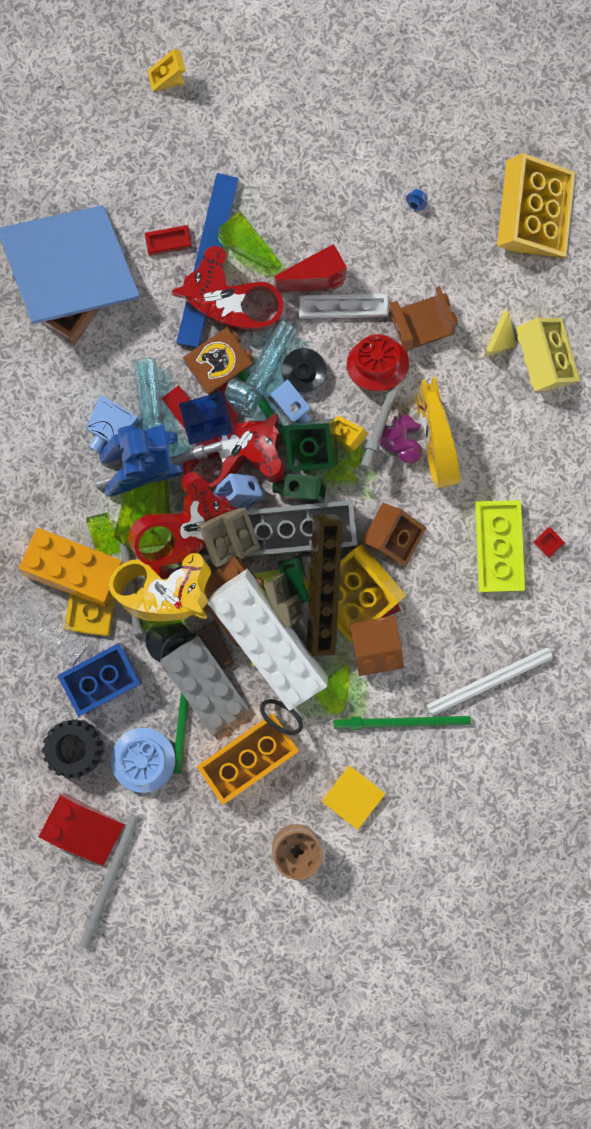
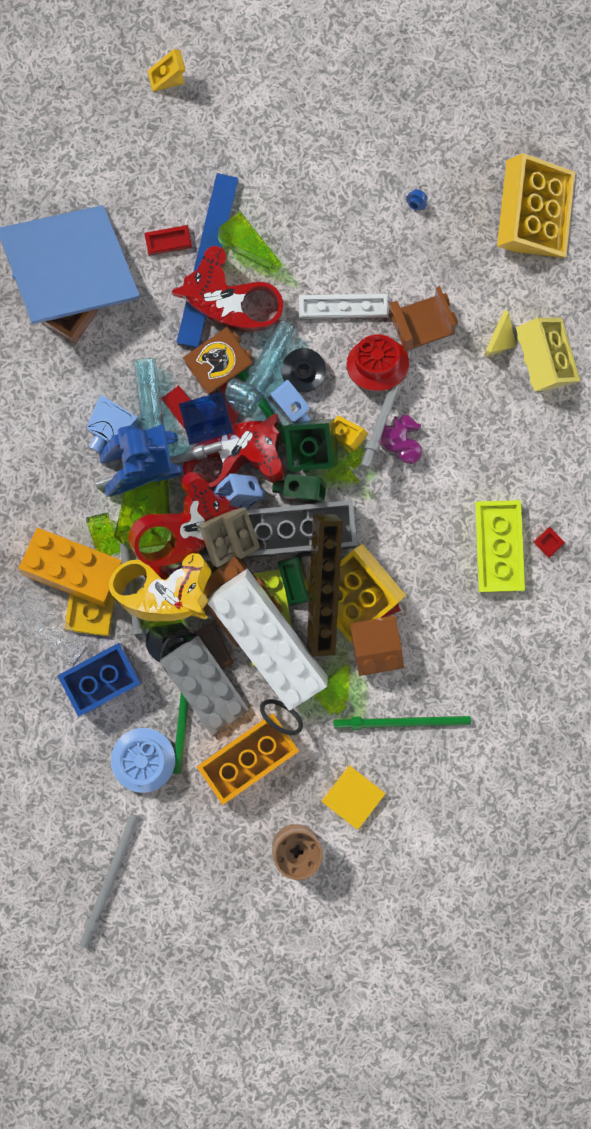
red slope [38,793,125,866] -> none
black tyre [42,719,104,779] -> none
dark tan slope [264,573,304,627] -> none
red slope [274,244,347,293] -> none
dark orange slope [362,503,426,567] -> none
yellow animal [415,377,460,489] -> none
white axle [427,648,553,715] -> none

